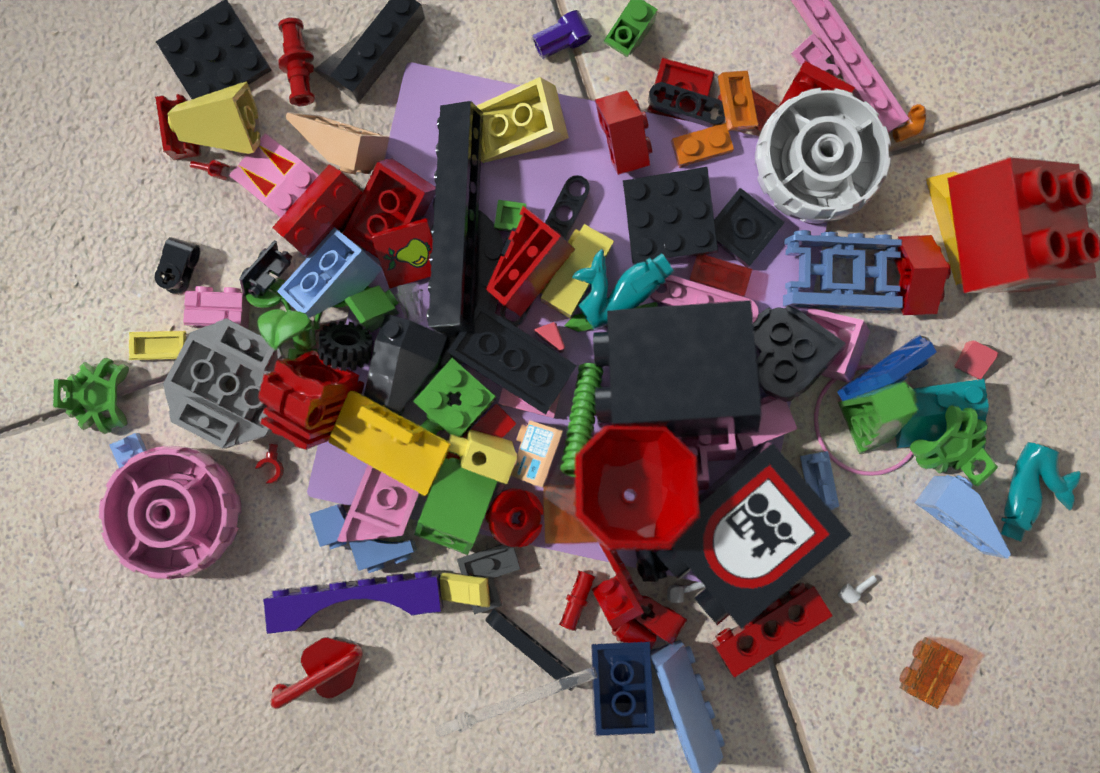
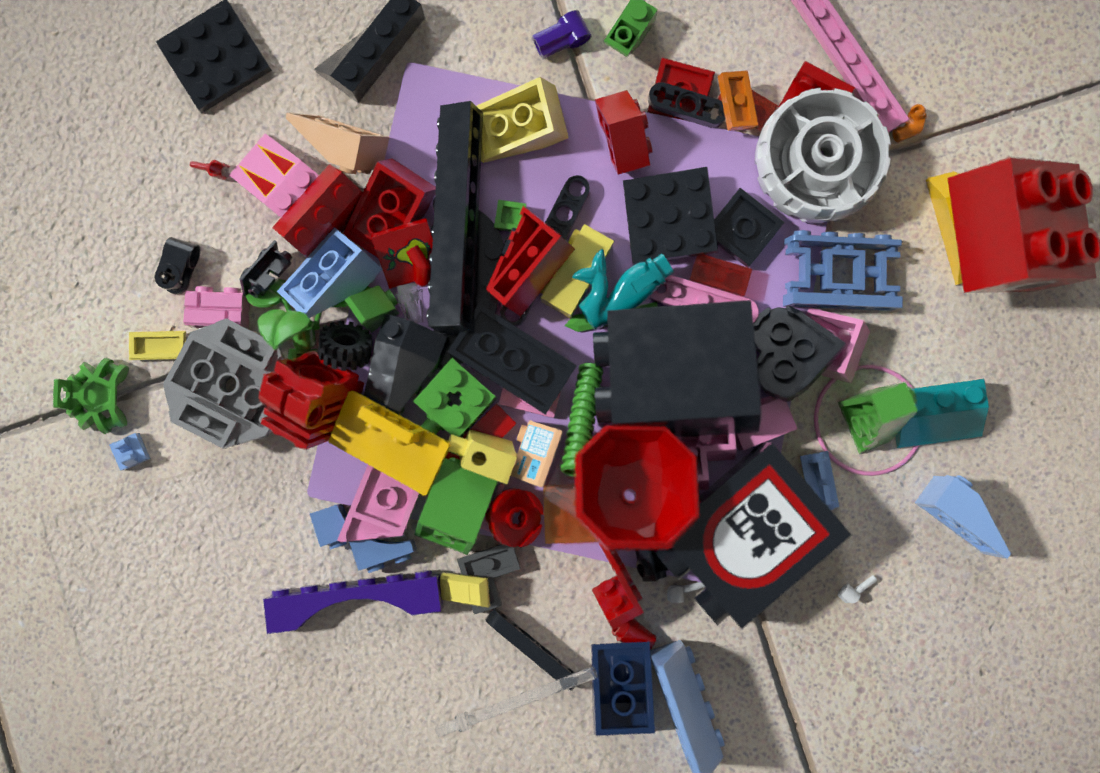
bright pink wheel [99,446,242,580] -> none
red hinge [155,94,201,160] -> none
light yellow slope [167,82,261,154] -> none
red piece [255,443,284,484] -> none
red piece [270,637,363,709] -> none
red piece [278,18,315,106] -> none
coral slope [534,322,565,353] -> none
red pin [559,570,595,631] -> none
red piece [635,595,687,645] -> none
orange plate [671,123,734,168] -> none
red brick [711,582,833,678] -> none
bright pink plate [790,33,840,76] -> none
blue wing [837,335,937,401] -> none
red brick [893,235,951,315] -> none
clear orange brick [899,637,964,709] -> none
bright green piece [910,406,998,487] -> none
coral slope [954,341,998,379] -> none
teal piece [1000,442,1081,542] -> none
none -> red arm [406,245,431,287]

